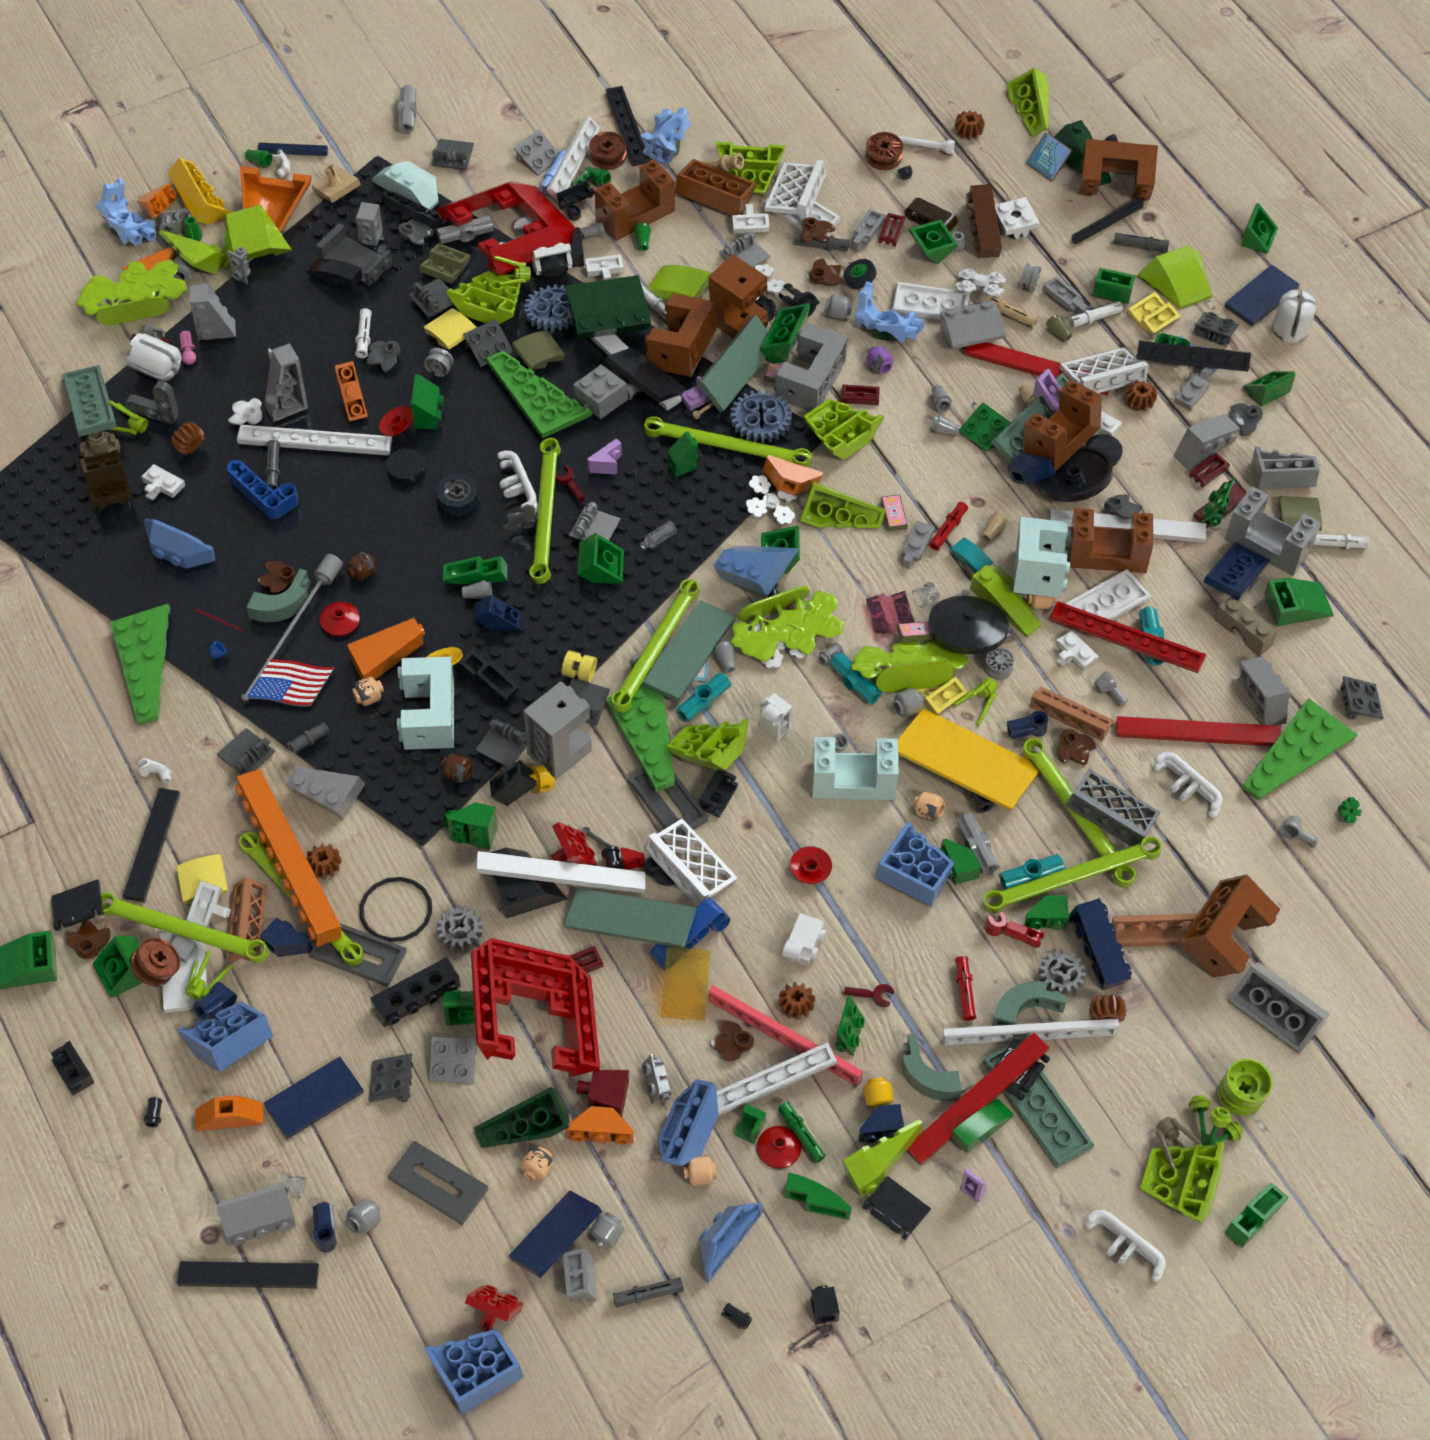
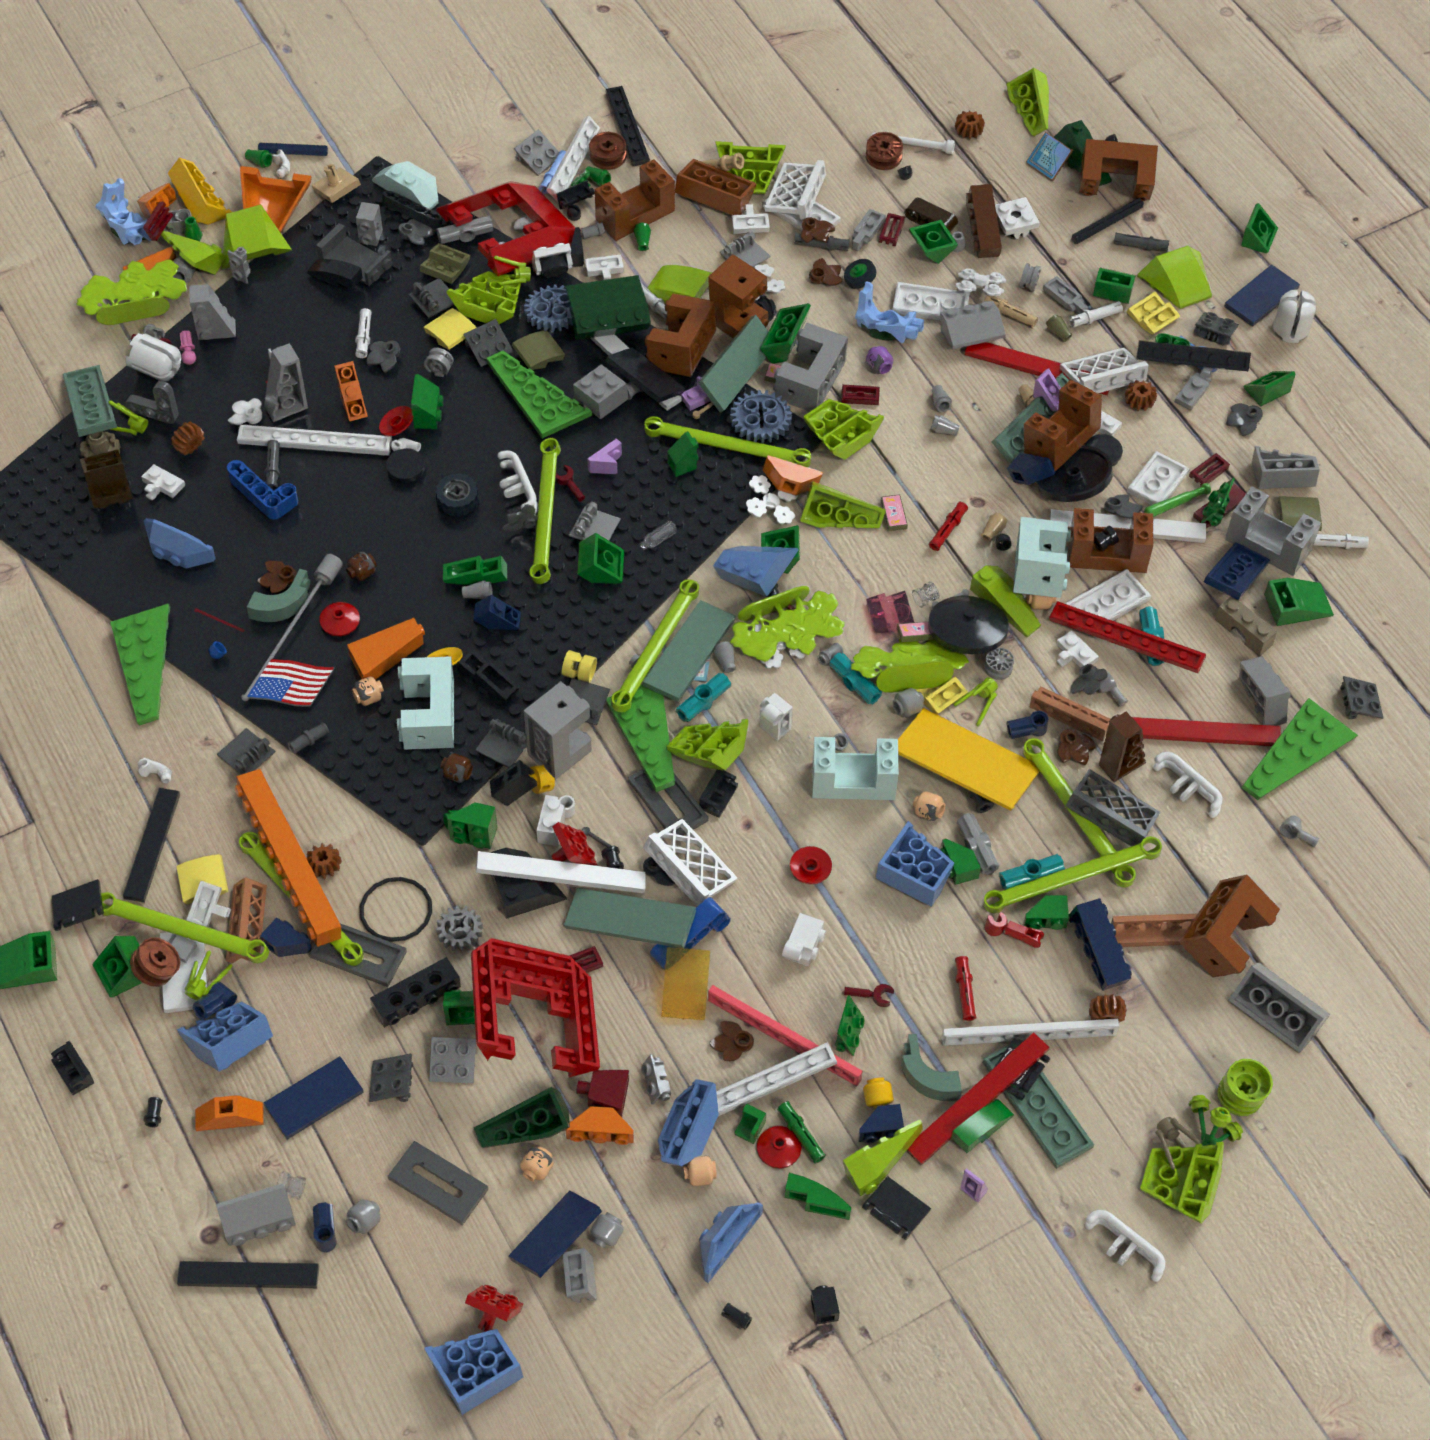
reddish brown plate [66,920,110,959] -> none
light grey wedge [286,766,365,819] -> none
light grey piece [398,85,417,134] -> none
dark grey hinge [432,139,474,169] -> none
dark grey pin [613,1277,684,1308] -> none
red slope [620,847,645,870] -> none
light blue hips [641,108,691,164] -> none
black piece [778,283,820,317] -> none
dark orange gear [778,982,815,1020] -> none
light grey head [825,294,852,320] -> none
light grey hinge [902,520,935,569] -> none
teal slope [950,537,993,573] -> none
green hinge [958,402,1011,451] -> none
sand green arch [992,981,1067,1026] -> none
light grey gear [1038,950,1086,996] -> none
light grey wedge [1173,414,1240,471] -> none
green slope [1225,1183,1289,1248] -> none
green plant [1338,797,1362,823] -> none
none -> dark red tile [143,202,173,241]
none -> white arm [391,438,421,452]
none -> white hinge [537,795,575,846]
none -> black hinge [995,534,1012,551]
none -> dark grey plate [1071,664,1108,695]
none -> black wheel [1093,526,1119,552]
none -> reddish brown wedge [1099,711,1146,782]
none -> white tile [1127,451,1190,505]
none -> bright green piece [1144,483,1211,517]

